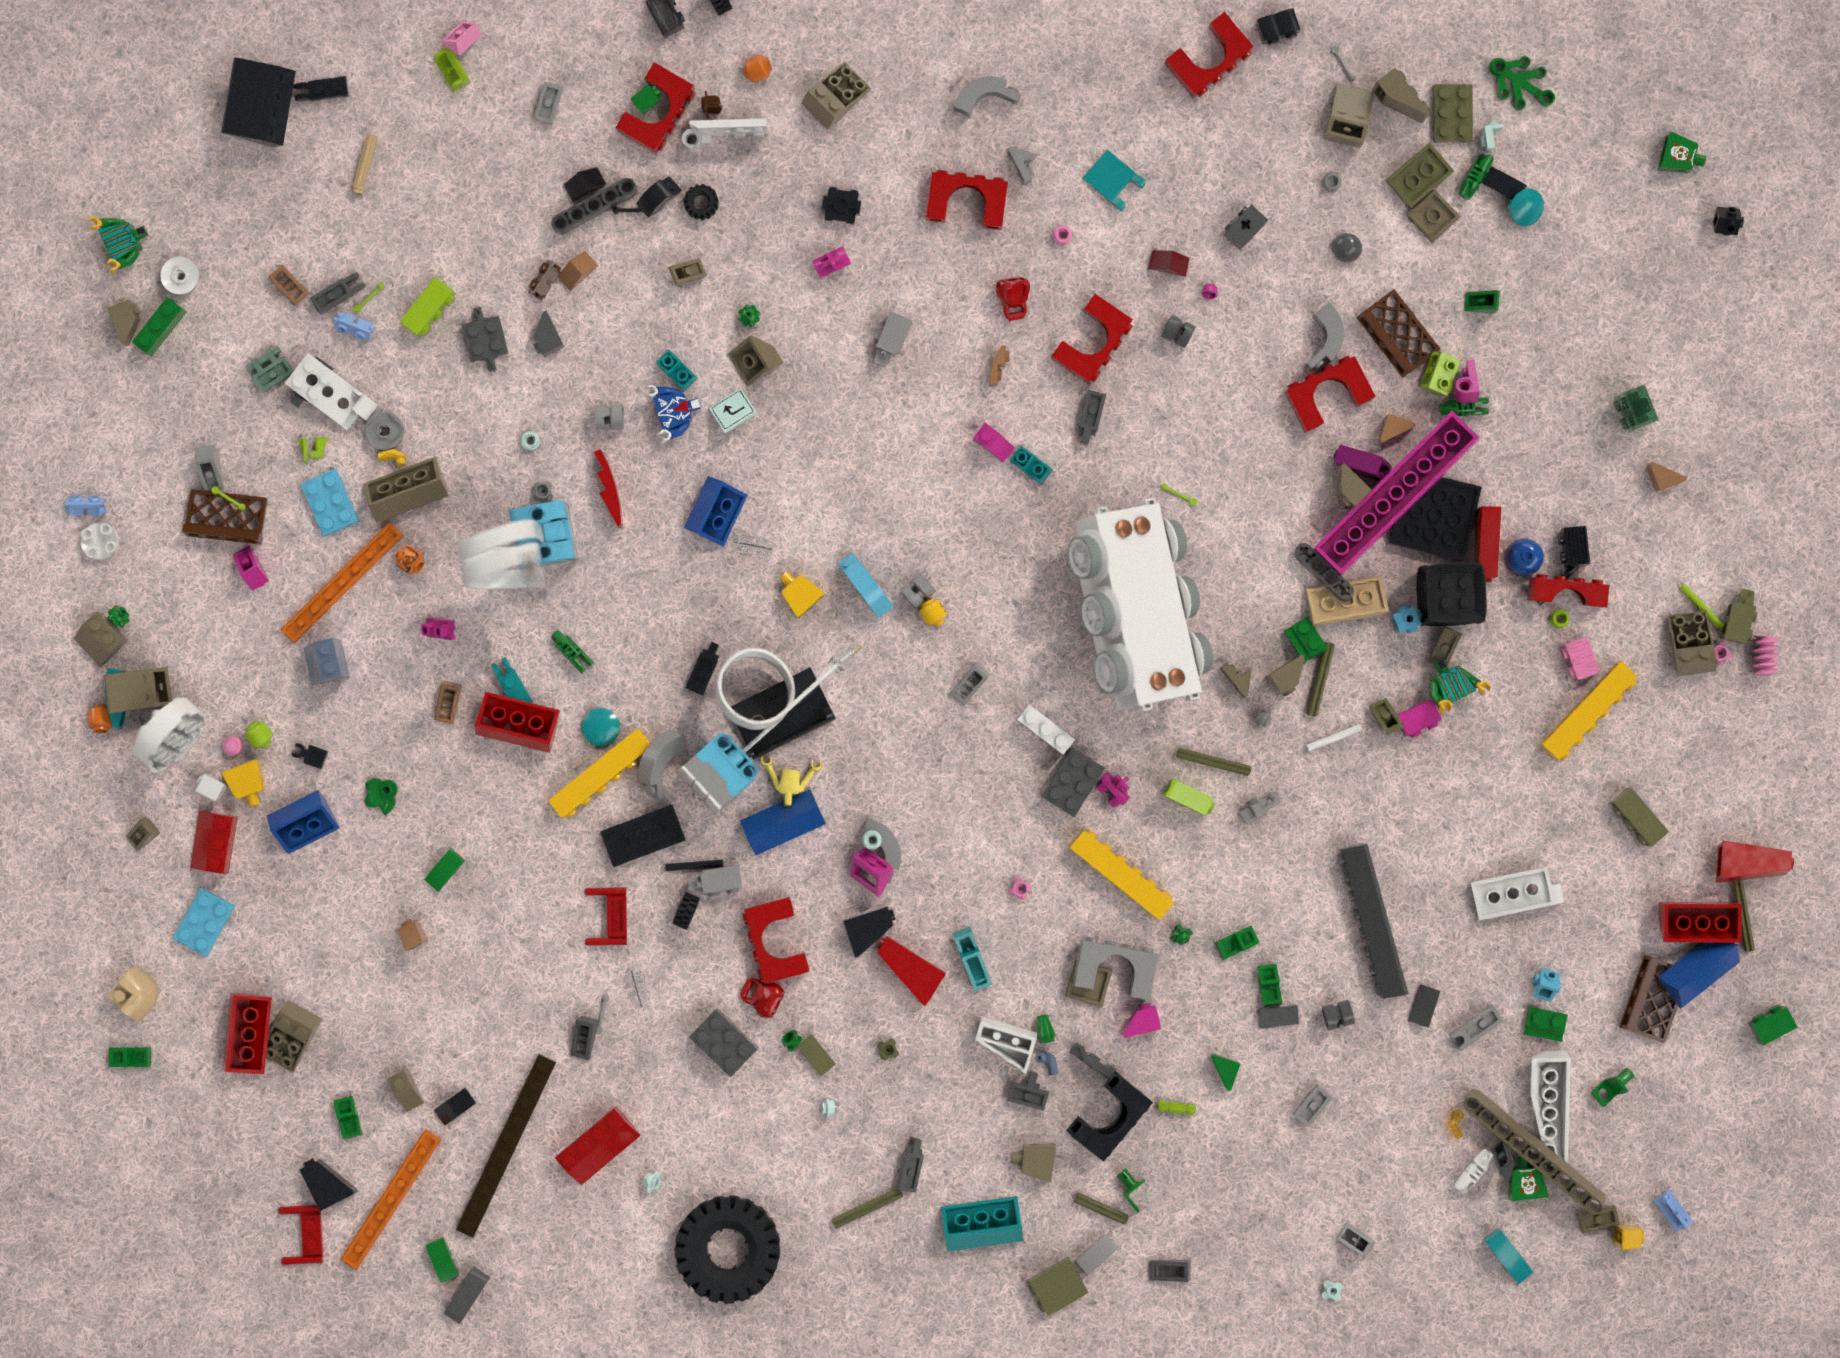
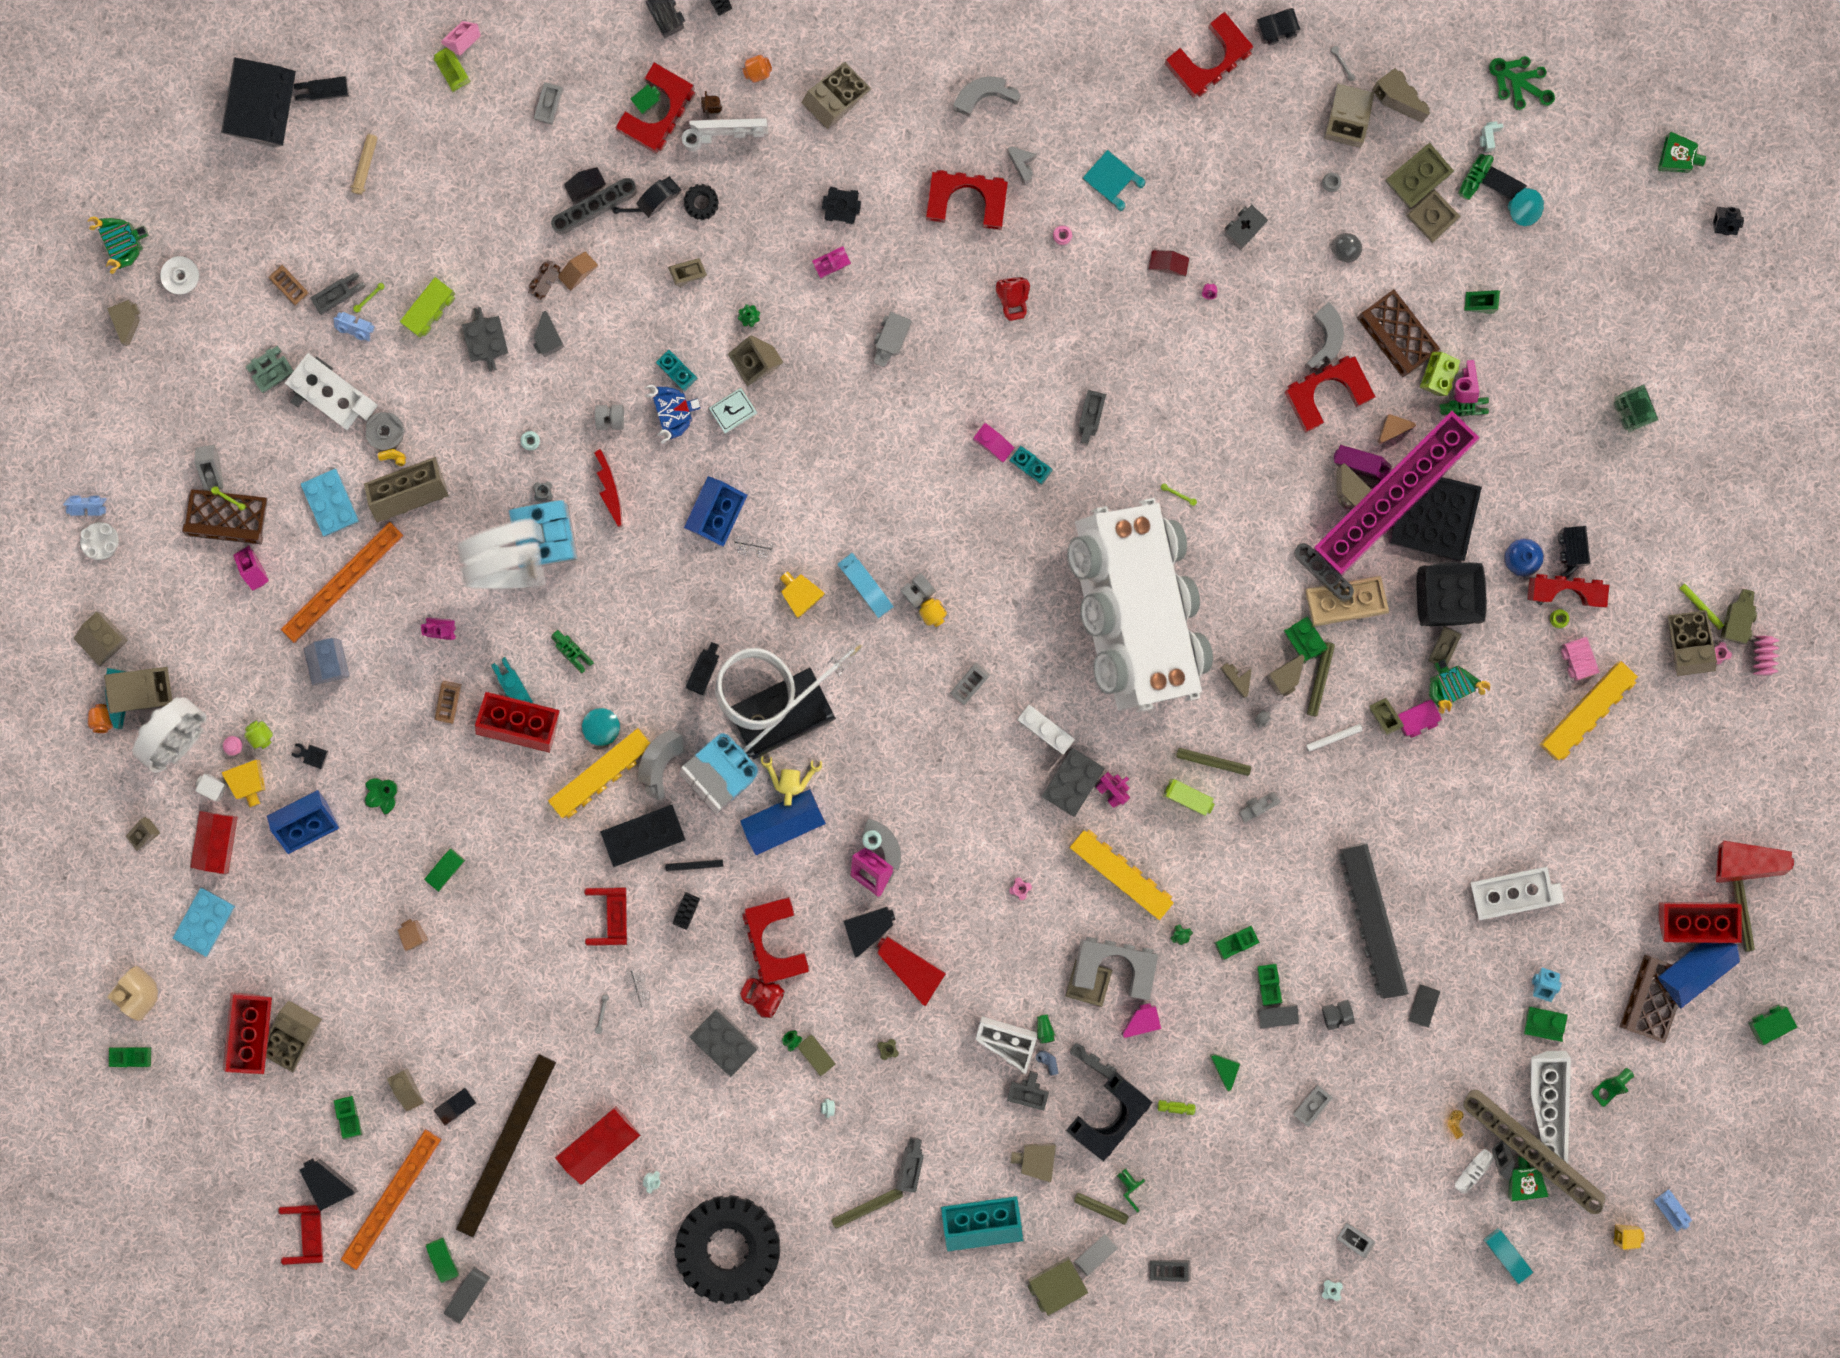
green plant [108,606,130,627] -> none
green brick [132,297,187,357] -> none
lime piece [298,438,328,464] -> none
orange head [395,546,425,574] -> none
dark grey slope [571,1016,599,1060] -> none
light grey hinge [687,864,742,897] -> none
teal slope [952,926,992,991] -> none
medium nougat slope [990,345,1009,386] -> none
red arch [1051,294,1133,384] -> none
dark grey wheel [1161,315,1196,348] -> none
medium azure brick [1391,605,1423,634] -> none
olive plate [1434,84,1473,142] -> none
light grey plate [1449,1004,1504,1051] -> none
red slope [1475,506,1501,582] -> none
dark tan plate [1577,1205,1620,1234] -> none
olive brick [1610,788,1669,847] -> none
medium nougat slope [1647,462,1687,492] -> none

